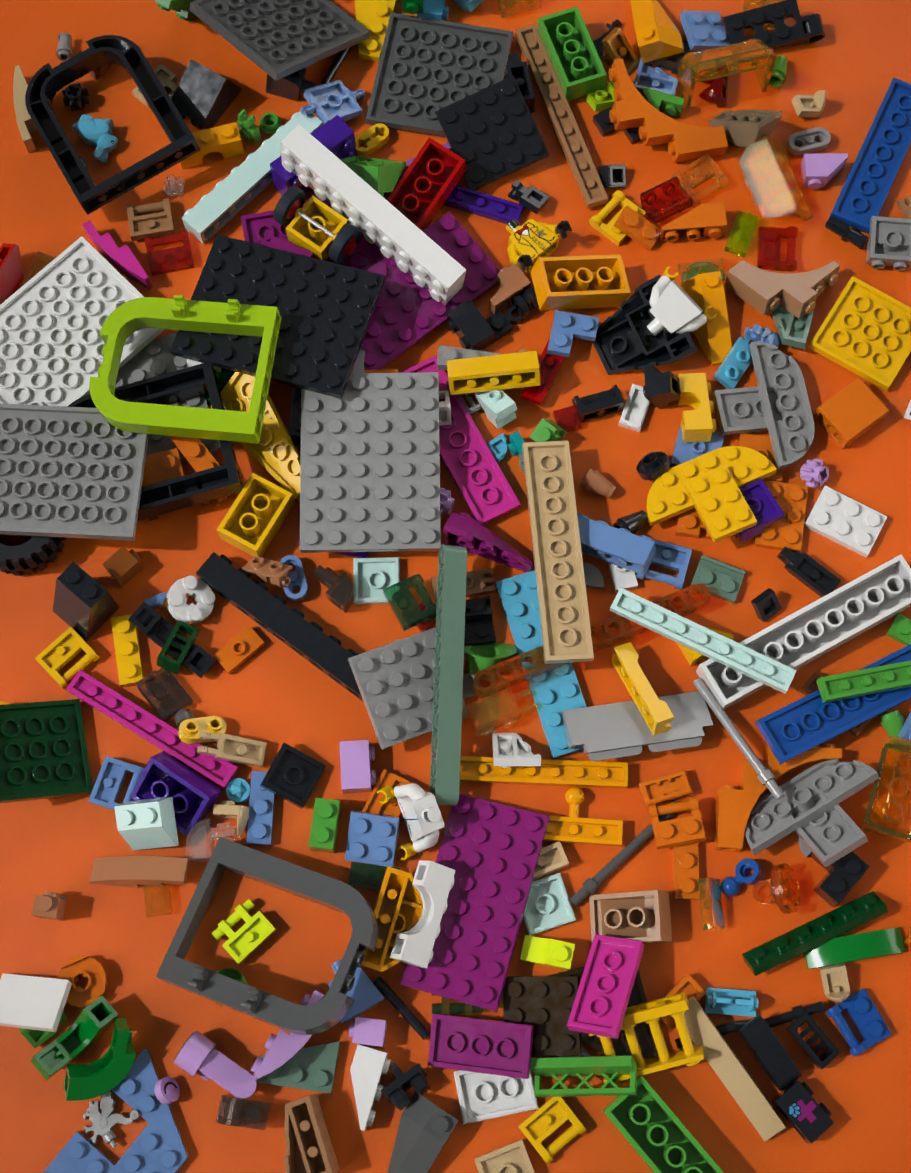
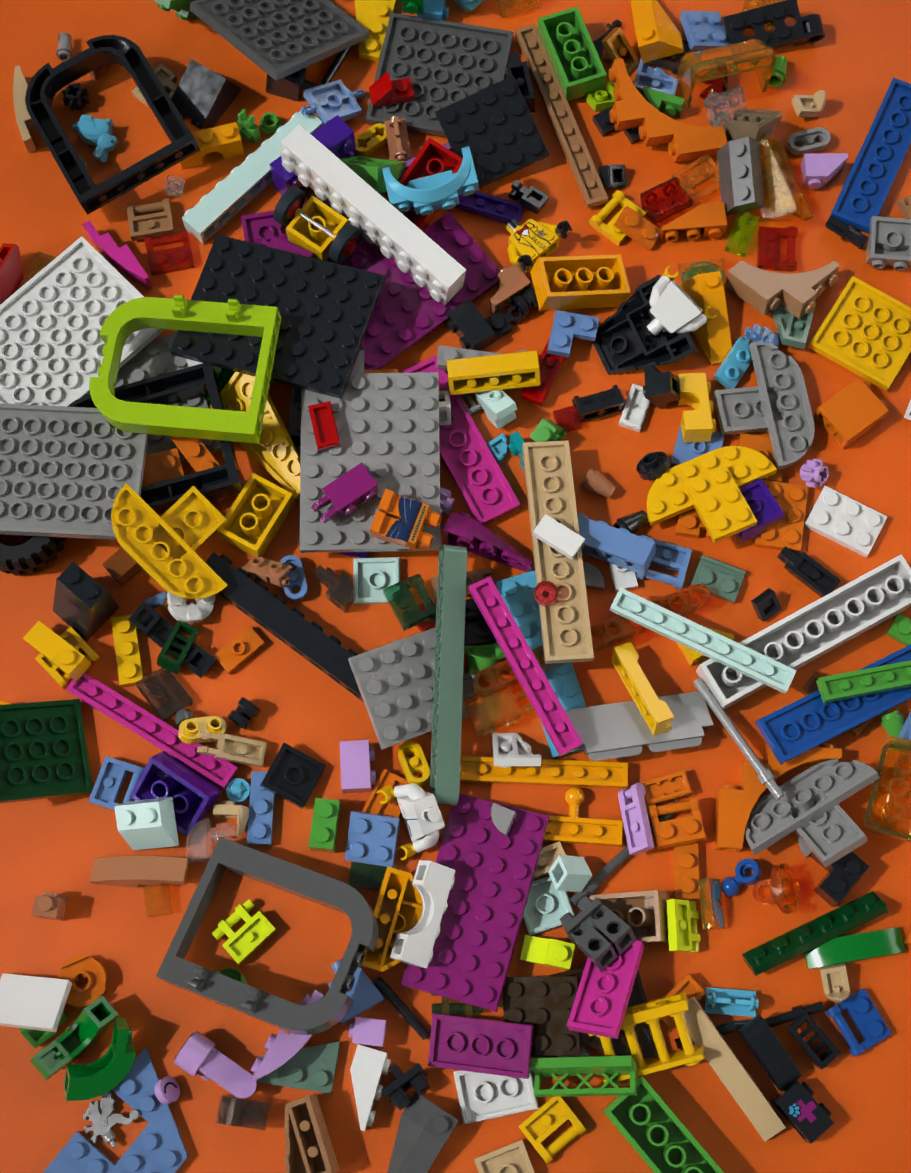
none -> yellow slope [23,621,91,682]
none -> yellow plate [111,483,228,599]
none -> black wheel [228,697,261,730]
none -> red tile [308,401,341,451]
none -> magenta hinge [311,462,379,523]
none -> red slope [369,72,415,108]
none -> orange hips [370,489,441,550]
none -> medium azure piece [382,146,479,215]
none -> nougat hinge [384,116,412,162]
none -> yellow plate [398,741,430,787]
none -> dark pink plate [468,576,583,756]
none -> light grey tile [491,803,517,836]
none -> white tile [532,514,585,560]
none -> clear red tile [534,581,558,606]
none -> light aqua brick [548,855,592,892]
none -> dark grey hips [560,896,637,972]
none -> lavender plate [618,782,654,855]
none -> neon yellow plate [666,899,701,953]
none -> clear brick [704,86,747,127]
none -> dark grey slope [717,136,765,216]

